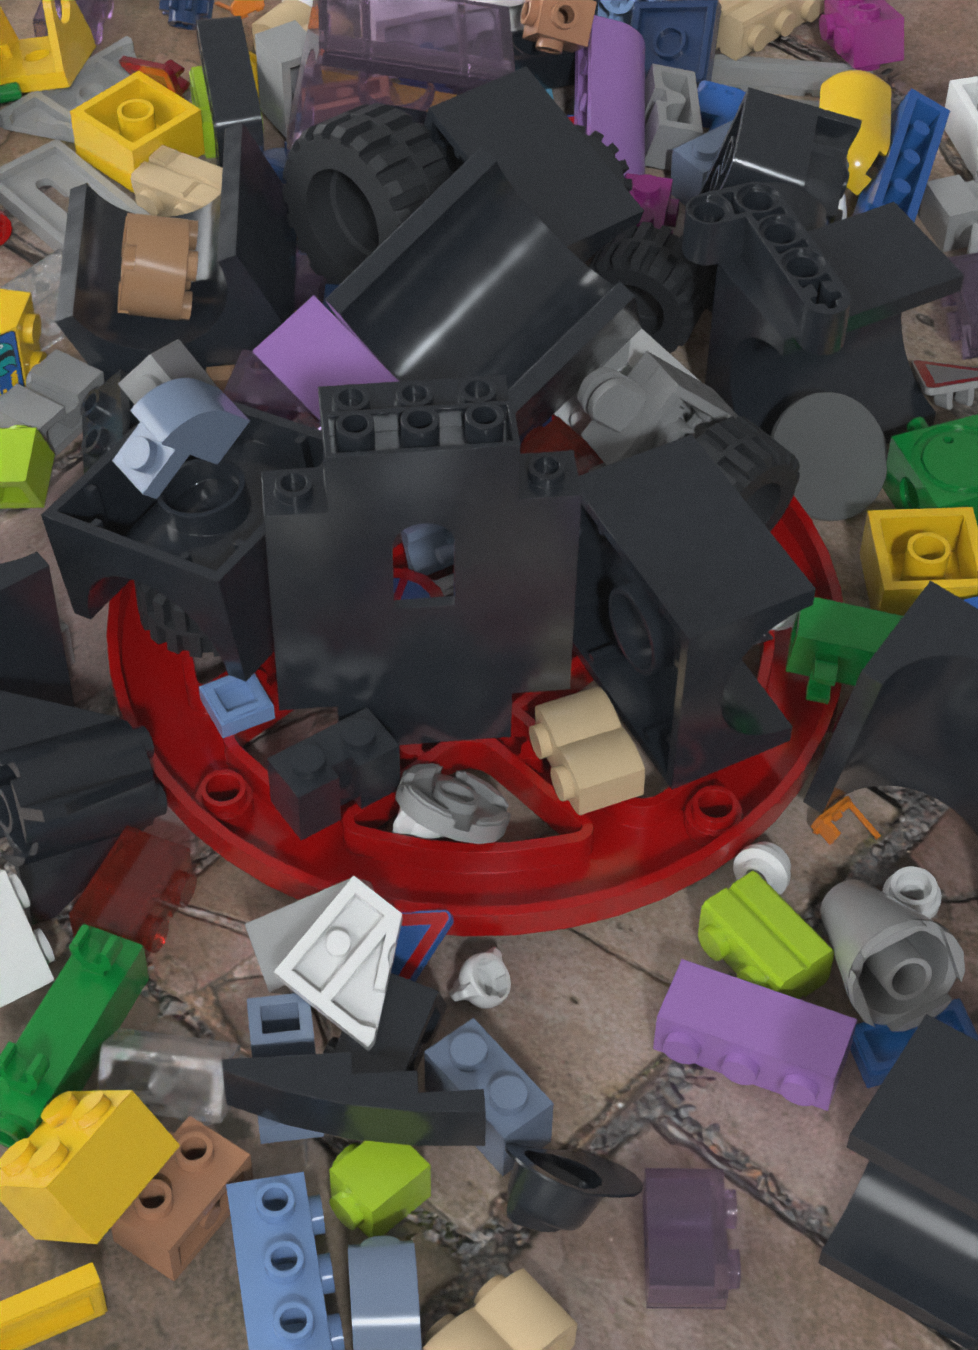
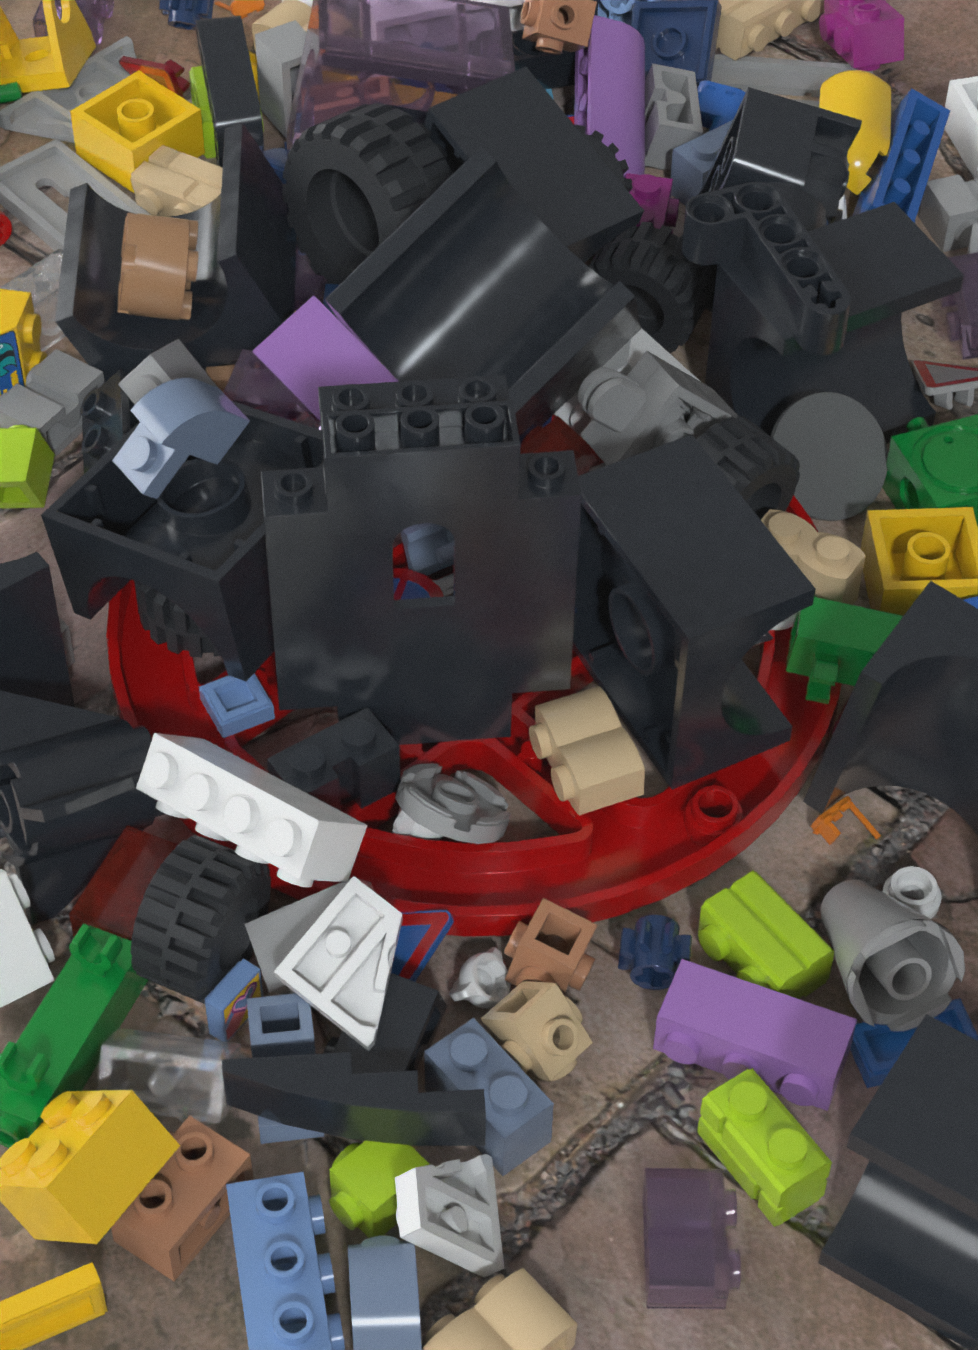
black piece [505,1143,643,1232] -> none
white plate [733,842,791,895] -> none
none -> black tyre [131,835,271,1004]
none -> white brick [136,733,367,887]
none -> medium blue tile [204,958,263,1044]
none -> white wing [395,1154,504,1278]
none -> tan brick [481,981,593,1082]
none -> nougat brick [504,898,598,996]
none -> dark blue gear [618,915,692,990]
none -> lime brick [697,1068,832,1227]
none -> tan brick [761,509,866,605]

